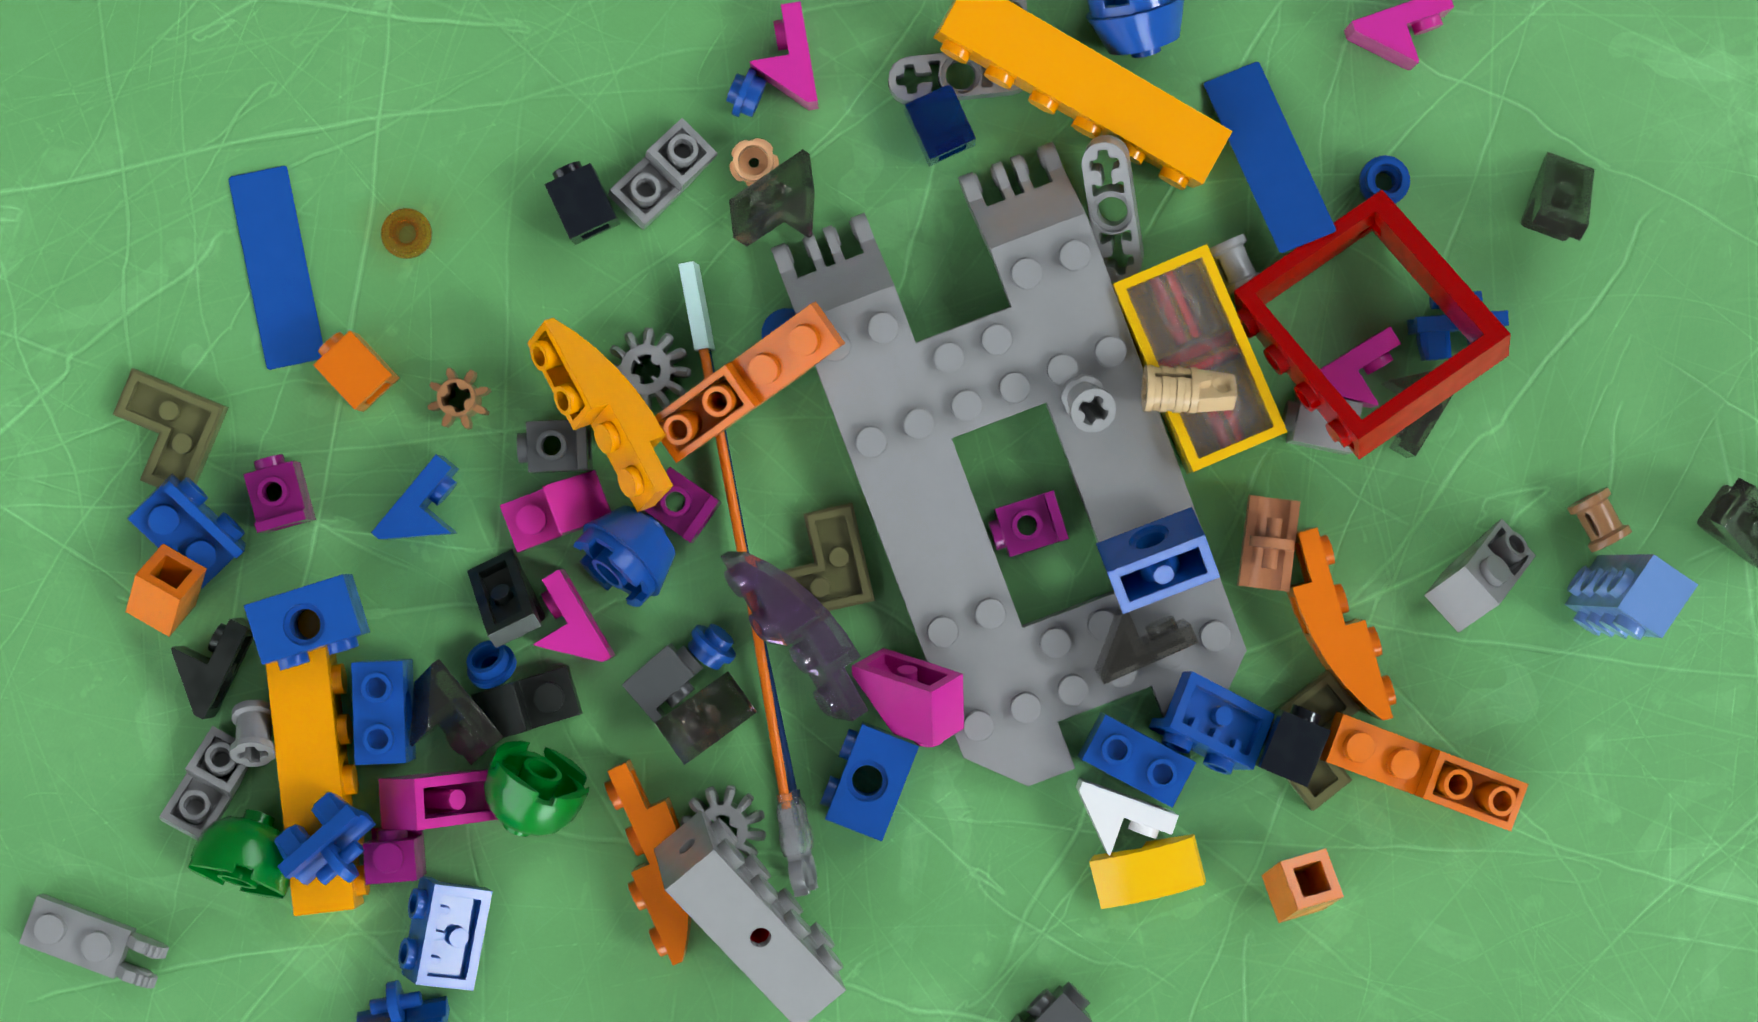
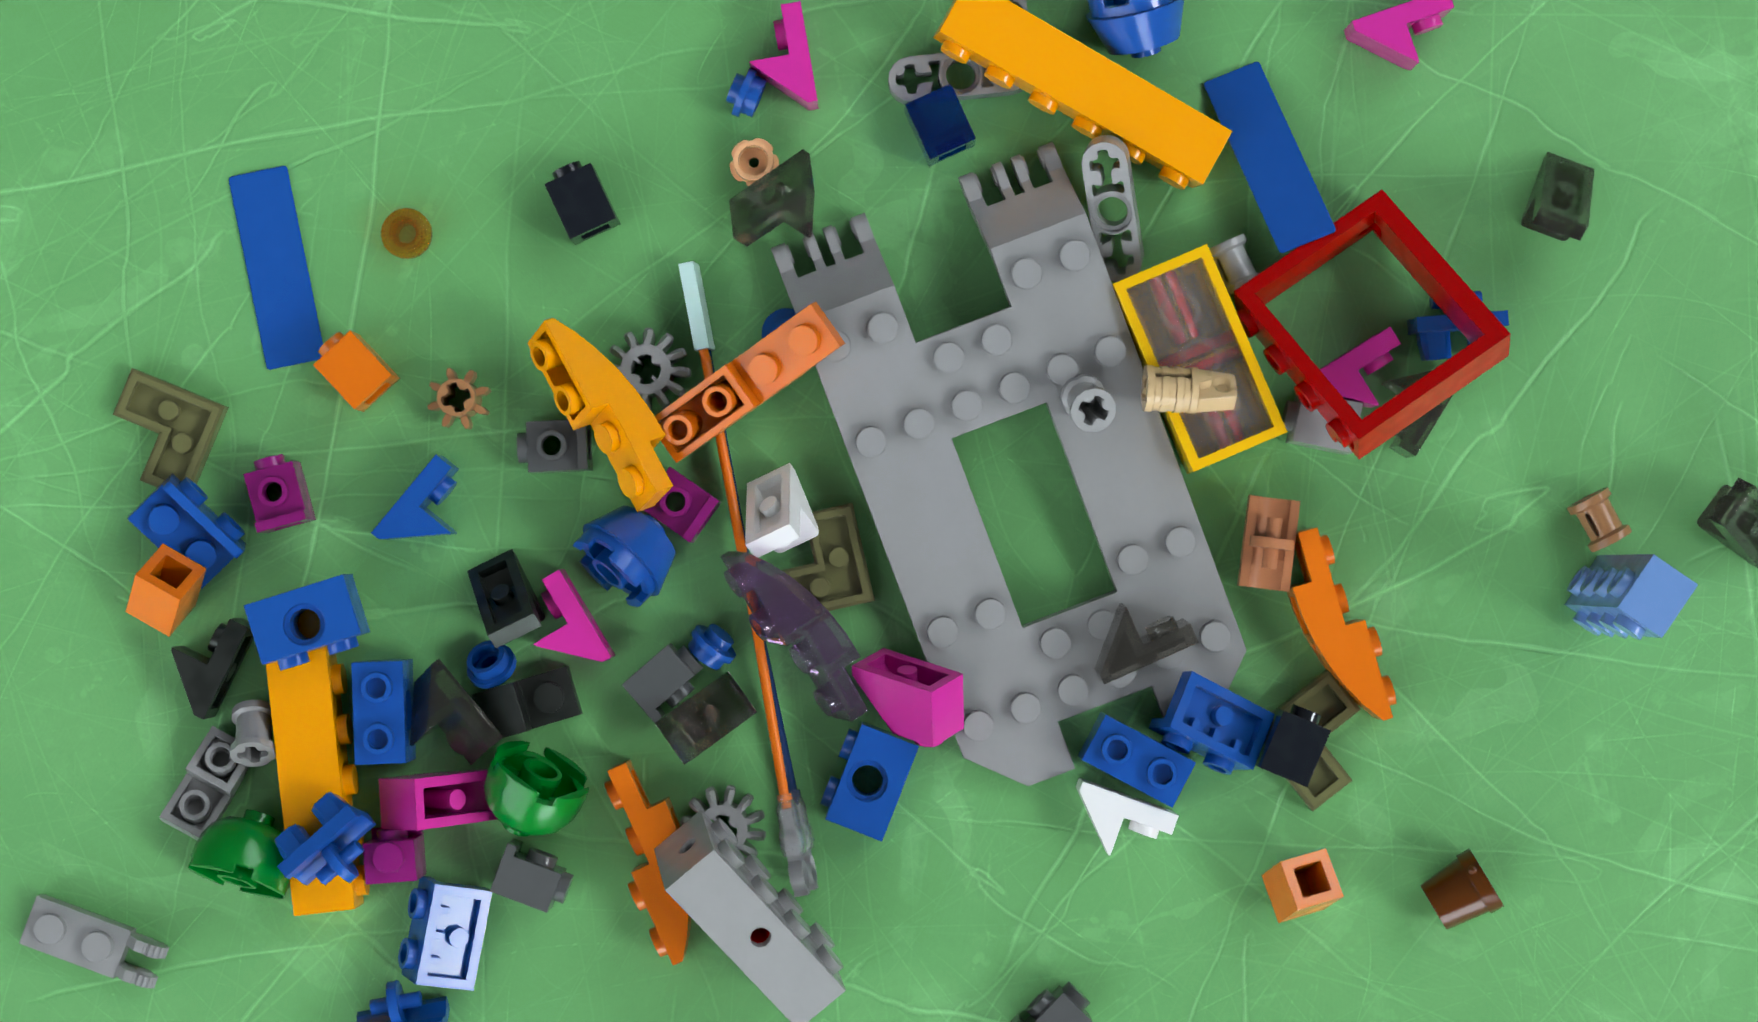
dark pink slope [500,470,611,552] -> none
light grey slope [608,118,717,230] -> none
magenta brick [988,490,1069,557] -> none
yellow slope [1089,834,1206,909] -> none
blue brick [1096,507,1220,614] -> none
orange slope [1319,711,1529,831] -> none
blue plate [1359,155,1410,204] -> none
light grey slope [1424,519,1536,633] -> none
none -> dark grey brick [490,838,574,913]
none -> white slope [745,463,819,559]
none -> reddish brown piece [1420,849,1504,929]

